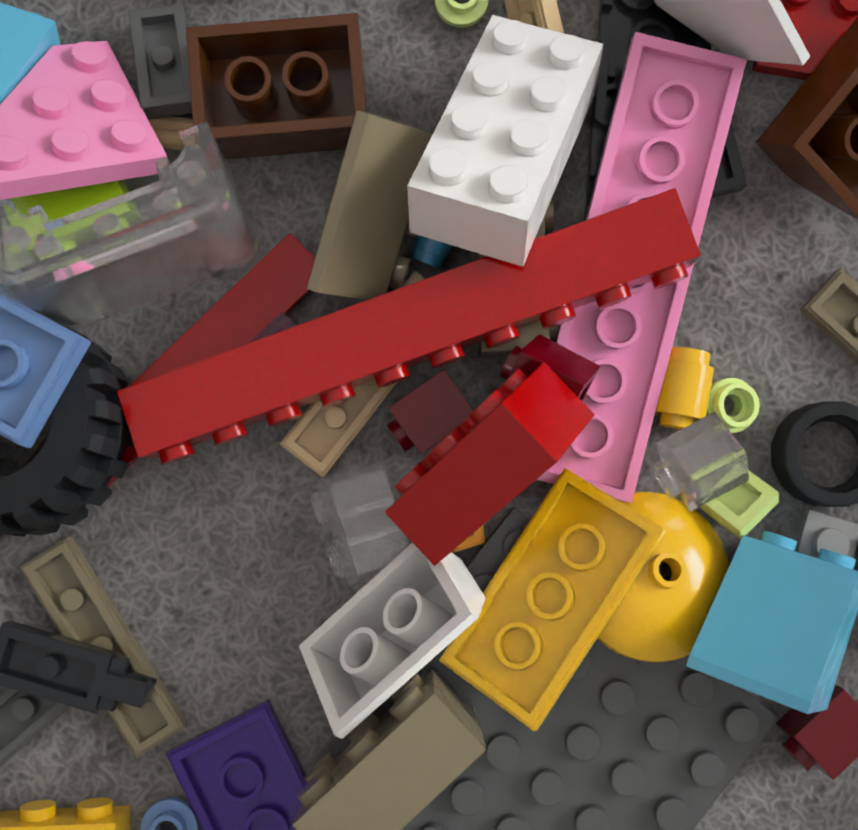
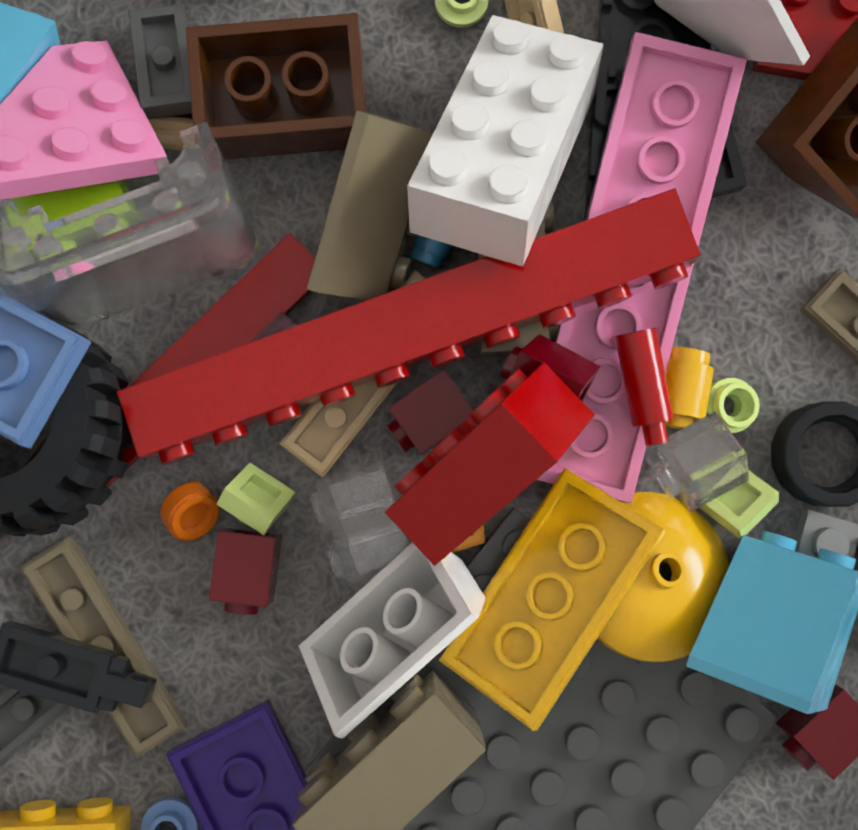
none -> orange tile [160,480,220,541]
none -> dark red brick [209,528,282,615]
none -> yellowish green plate [216,463,296,535]
none -> red cylinder [615,328,674,446]

